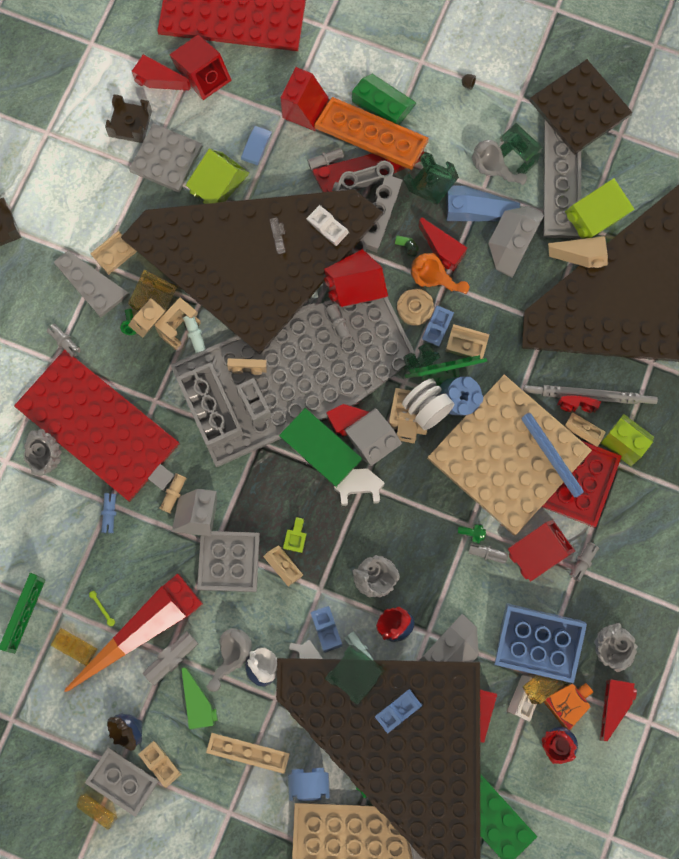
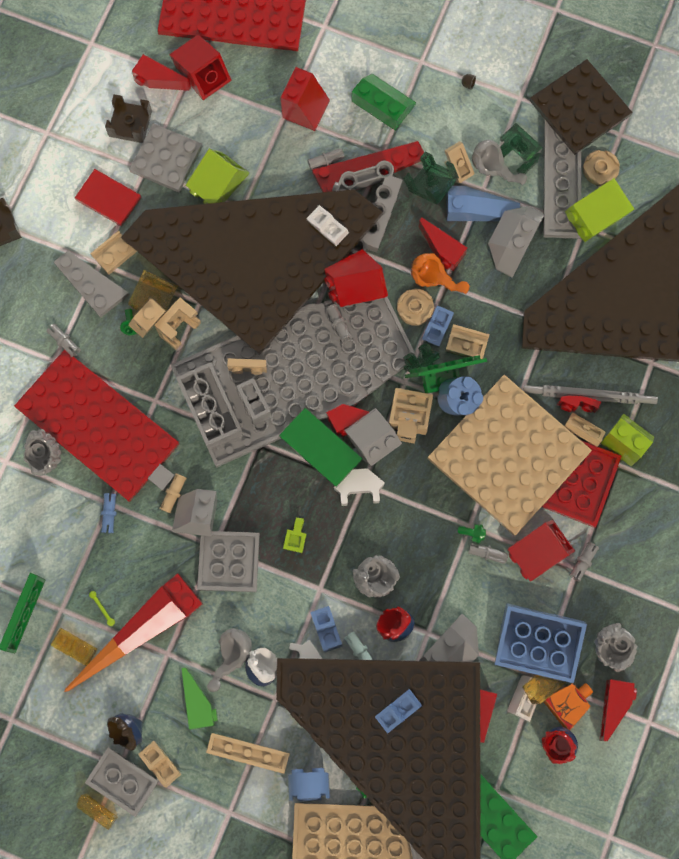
light grey piece [143,631,199,686] -> none
light aqua pin [183,316,206,353] -> none
medium blue slope [241,126,272,165] -> none
tan plate [263,545,303,587] -> none
clear plate [270,217,286,254] -> none
orange plate [315,97,429,170] -> none
clear green panel [325,645,385,705] -> none
clear green arm [395,235,419,256] -> none
white wheel [402,378,455,430] -> none
medium blue axle [522,413,584,498] -> none
tan slope [548,236,608,268] -> none
none -> red tile [75,169,141,227]
none -> tan slope [444,141,475,183]
none -> tan tile [583,150,620,186]

